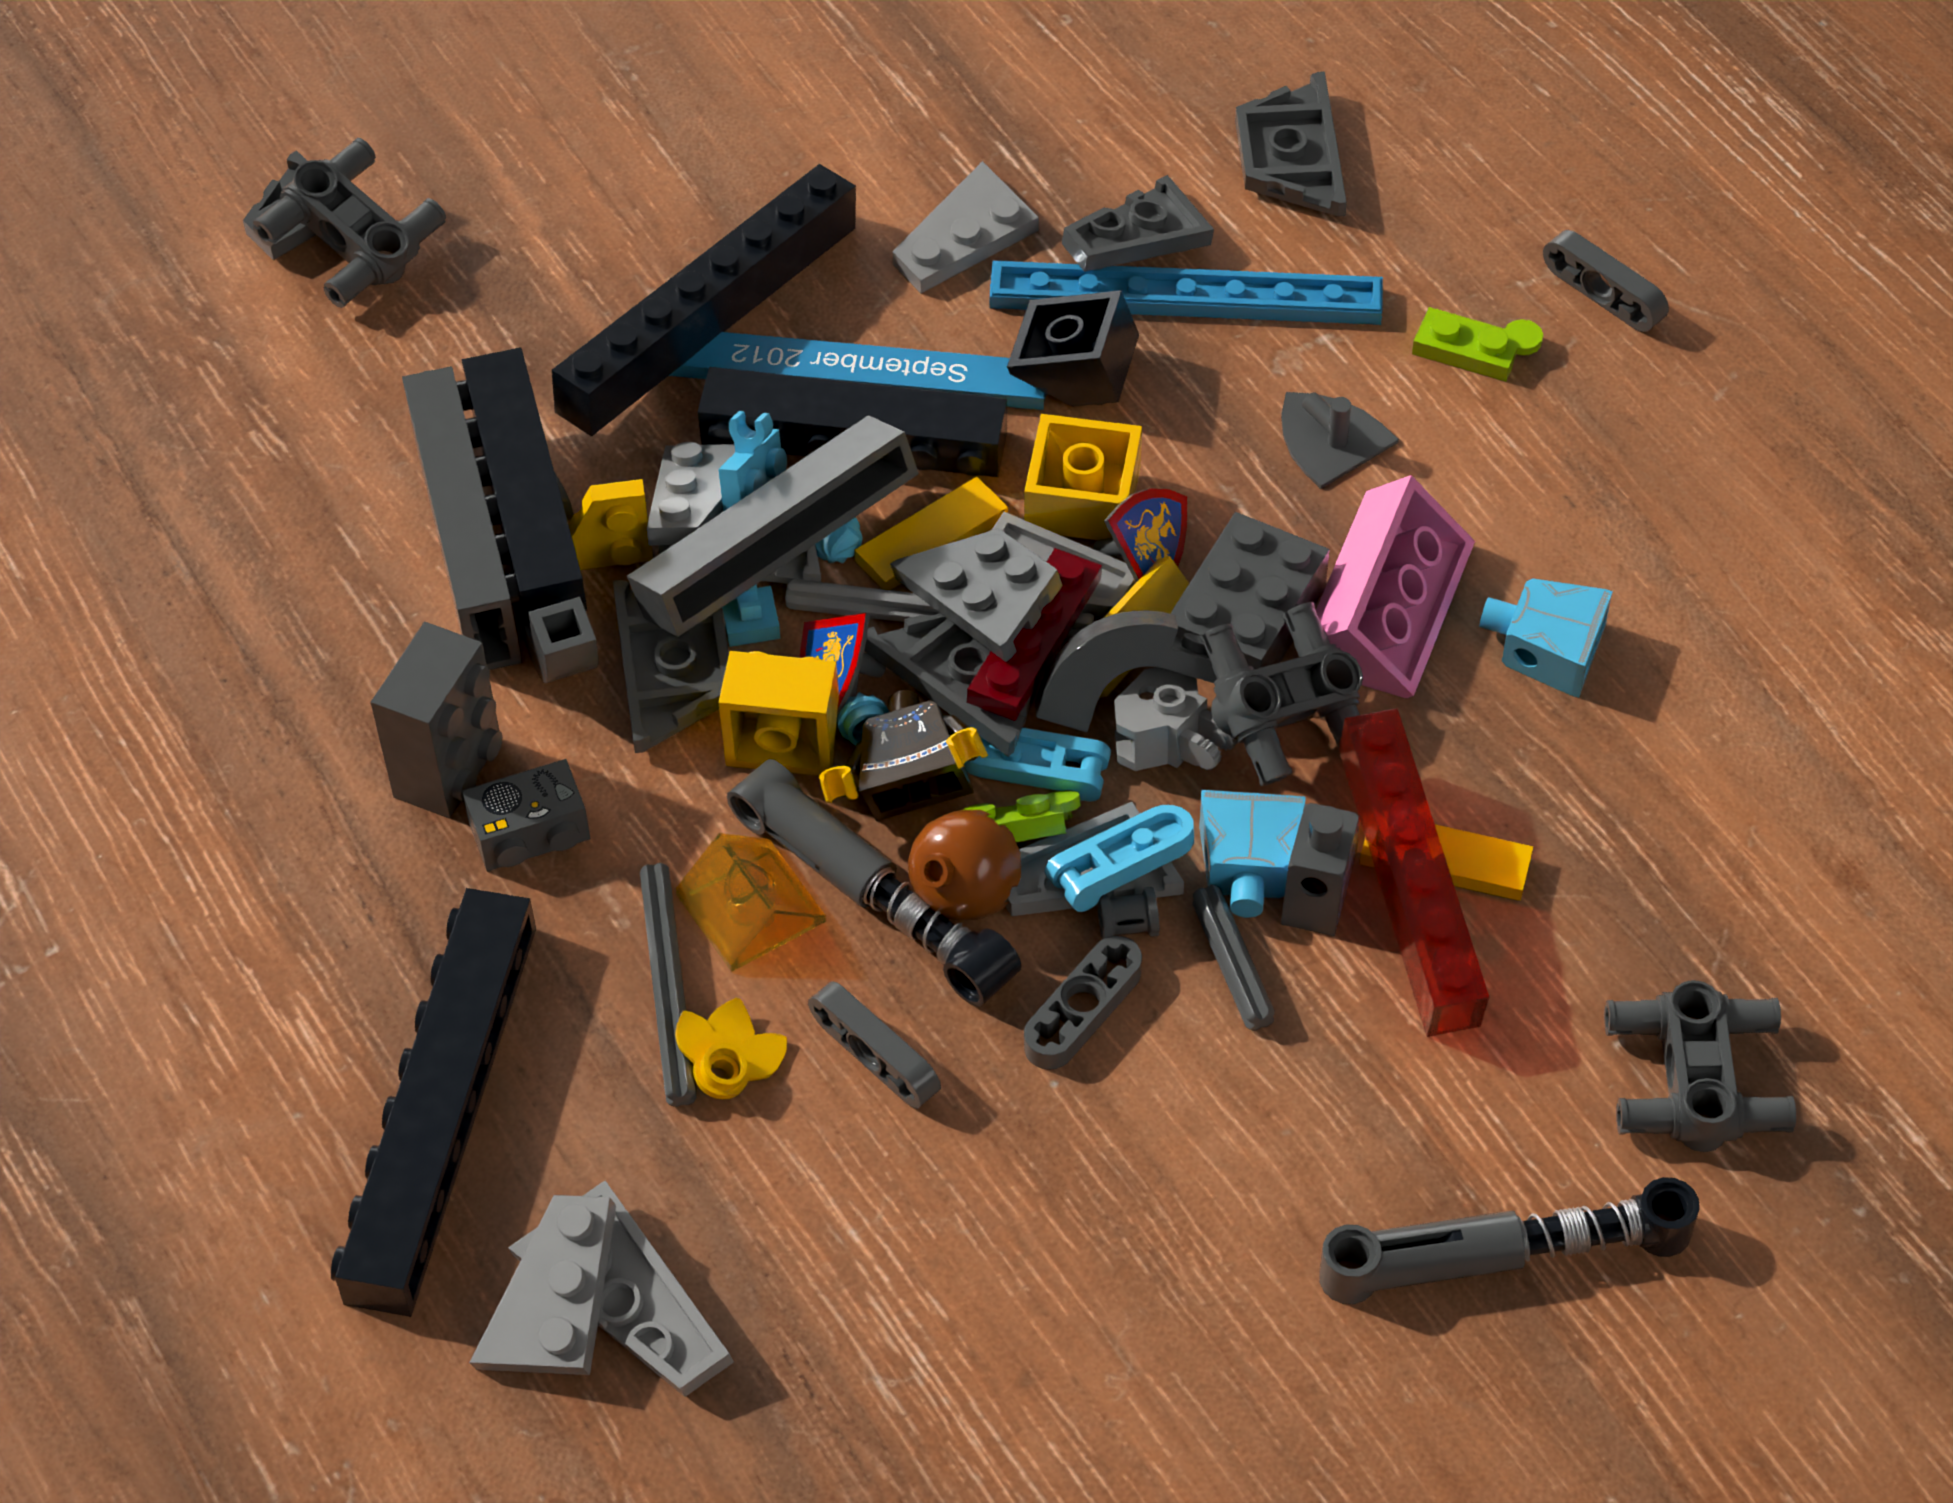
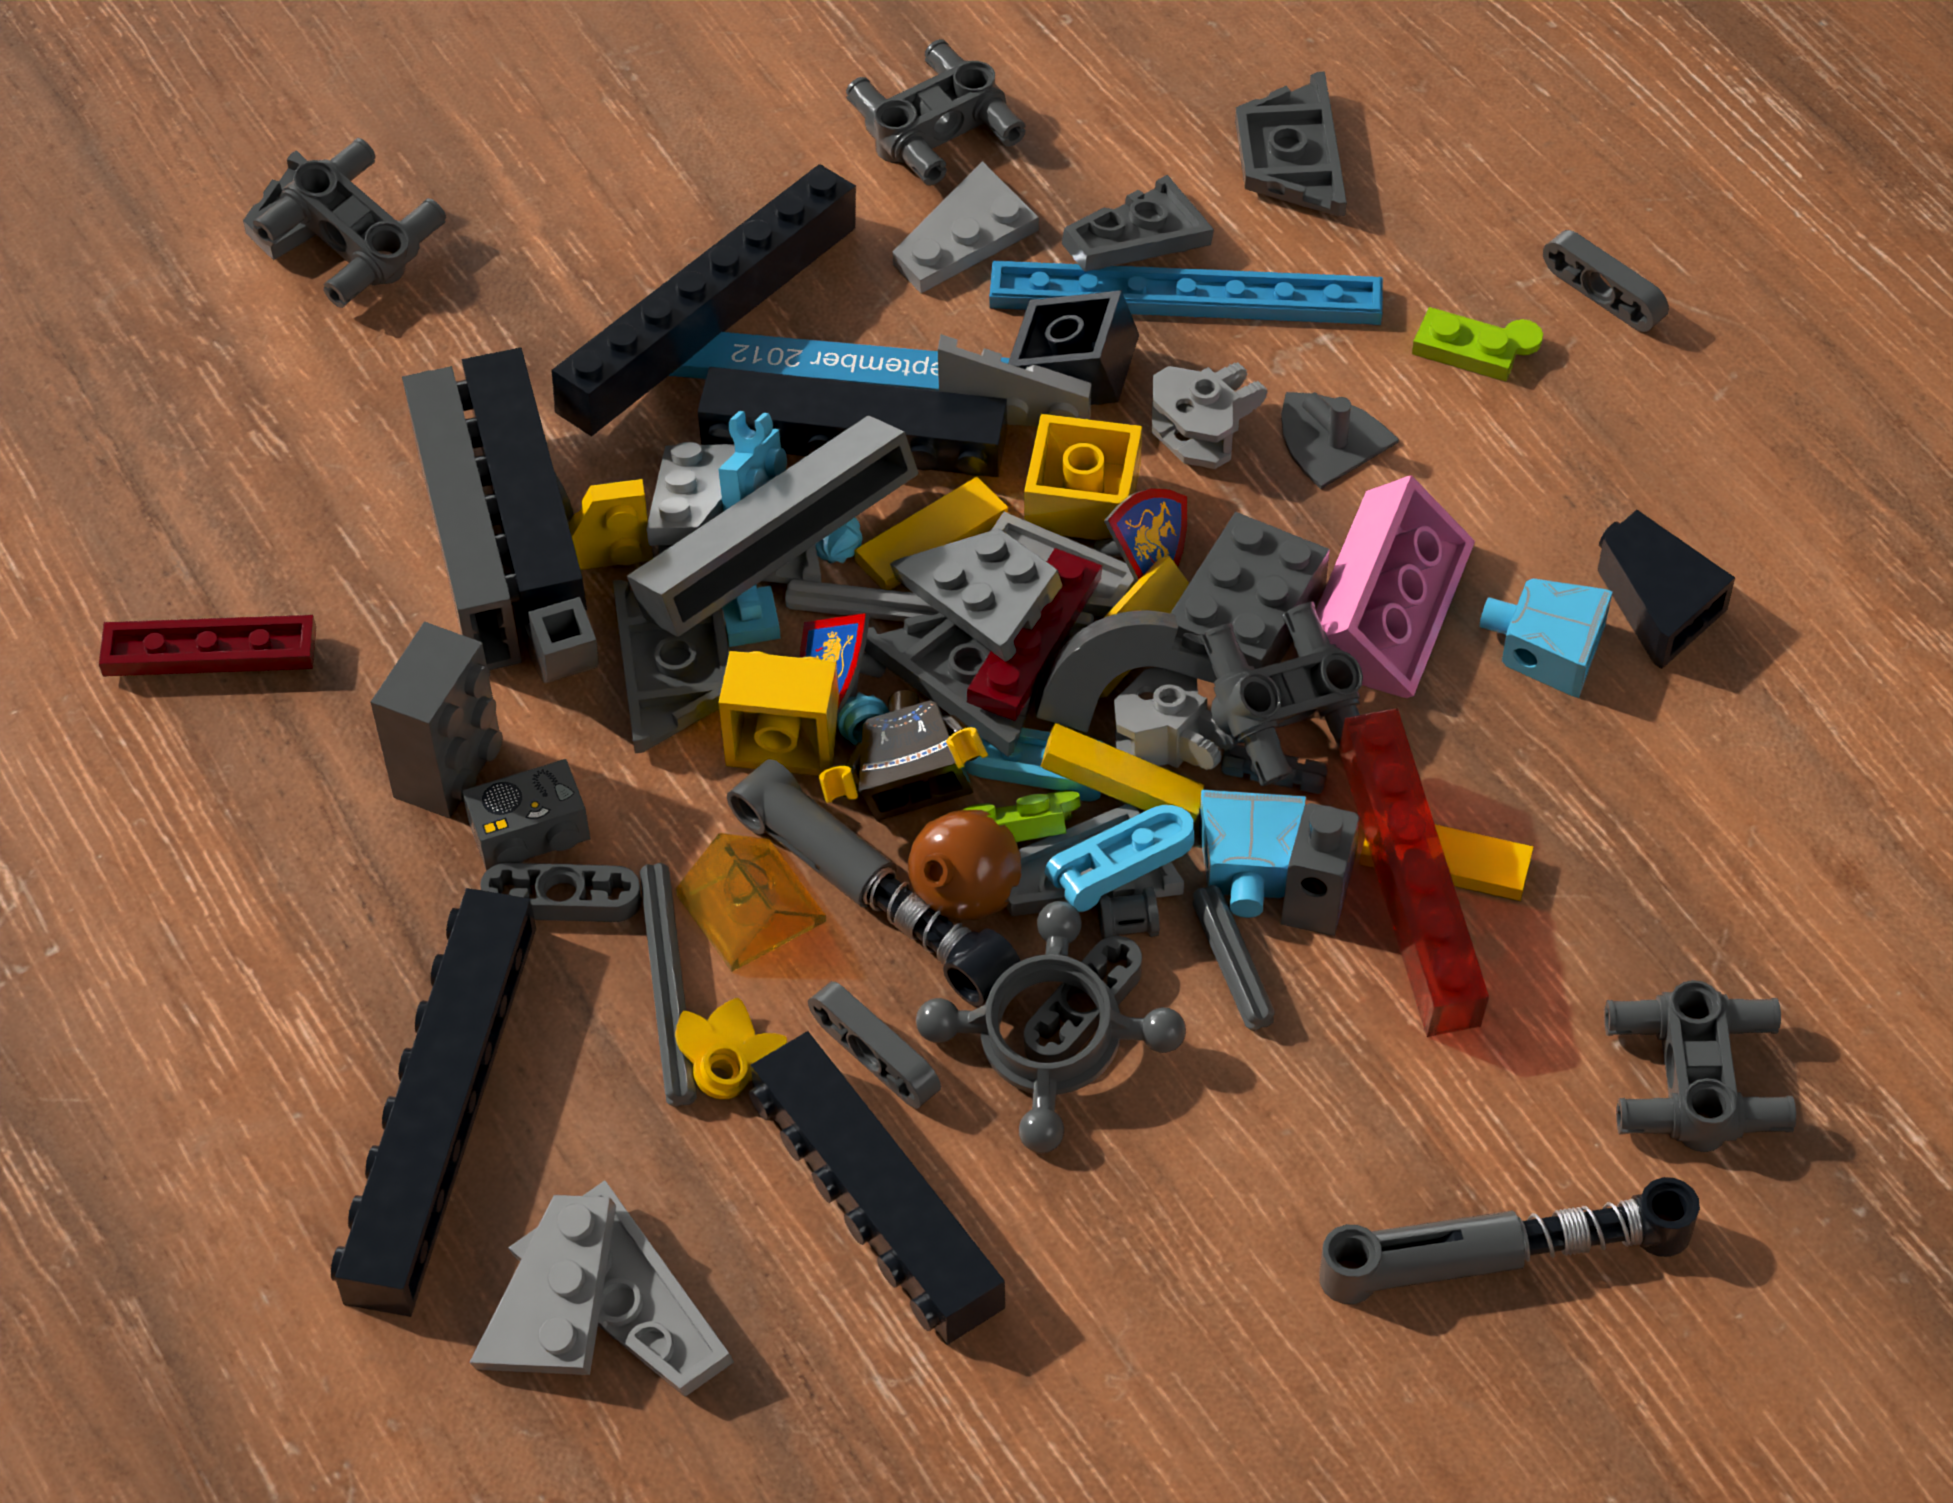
none -> dark red plate [99,615,317,677]
none -> dark grey beam [480,863,642,922]
none -> black brick [749,1031,1005,1345]
none -> dark grey piece [846,39,1026,186]
none -> dark grey piece [916,901,1186,1153]
none -> light grey wing [938,334,1091,427]
none -> yellow tile [1040,723,1204,822]
none -> light grey hinge [1152,362,1268,469]
none -> dark grey axle [1221,744,1328,794]
none -> black slope [1597,509,1735,669]

